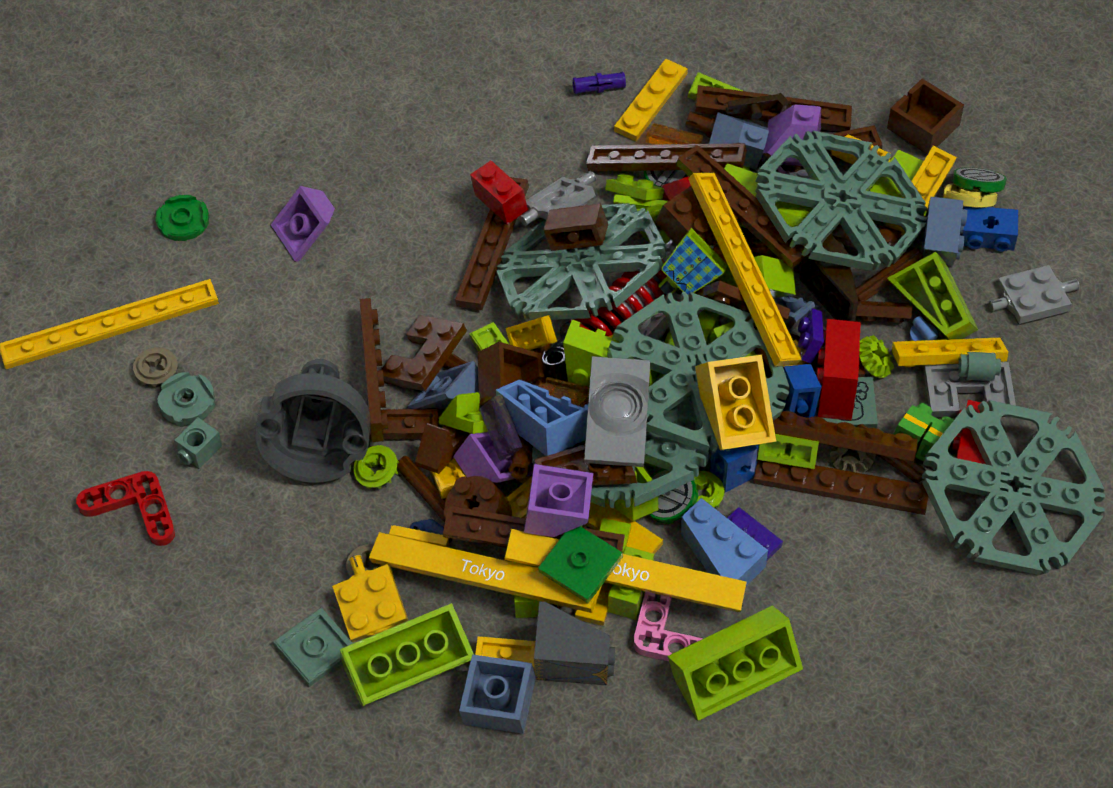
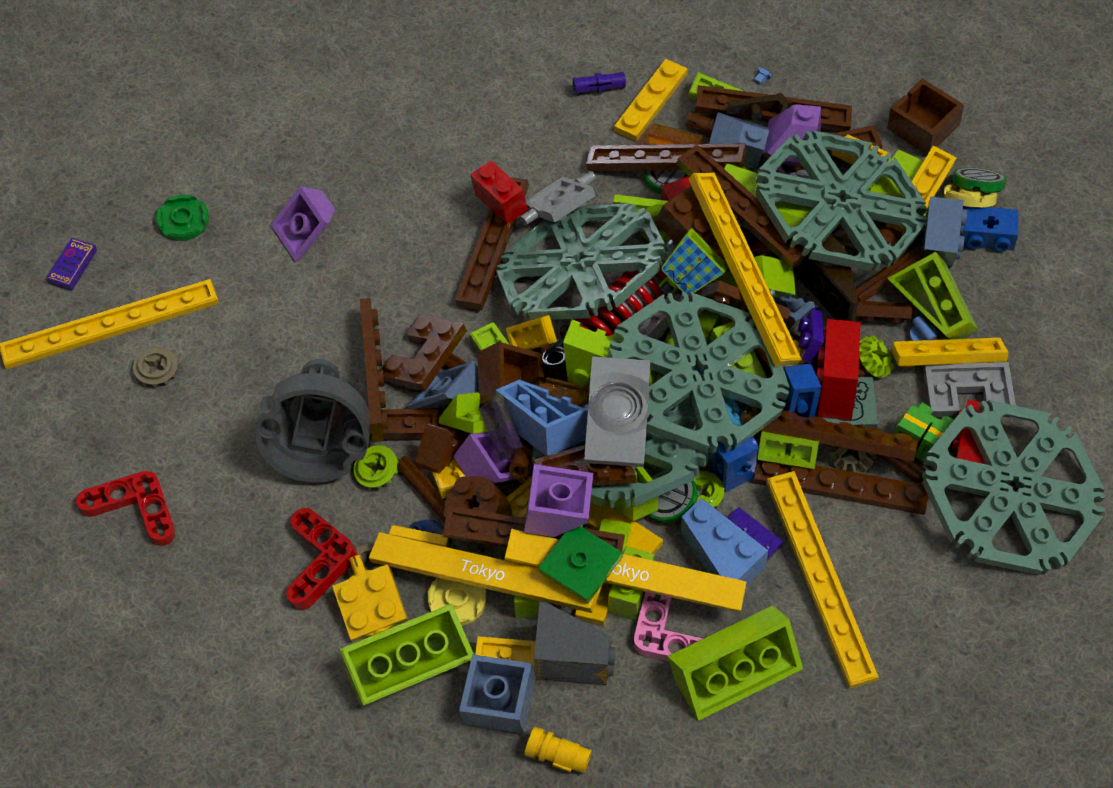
sand green plate [157,372,215,427] -> none
sand green brick [175,417,222,469] -> none
sand green tile [273,607,353,687] -> none
reddish brown brick [544,203,608,251] -> none
lime plate [605,174,664,200] -> none
yellow slope [695,355,776,450] -> none
sand green brick [958,352,1001,381] -> none
light grey plate [989,265,1080,324] -> none
none -> dark purple tile [46,238,97,291]
none -> red beam [286,508,358,610]
none -> light yellow tile [428,578,486,626]
none -> yellow axle [524,726,592,773]
none -> medium blue piece [754,67,772,85]
none -> yellow tile [766,471,879,689]

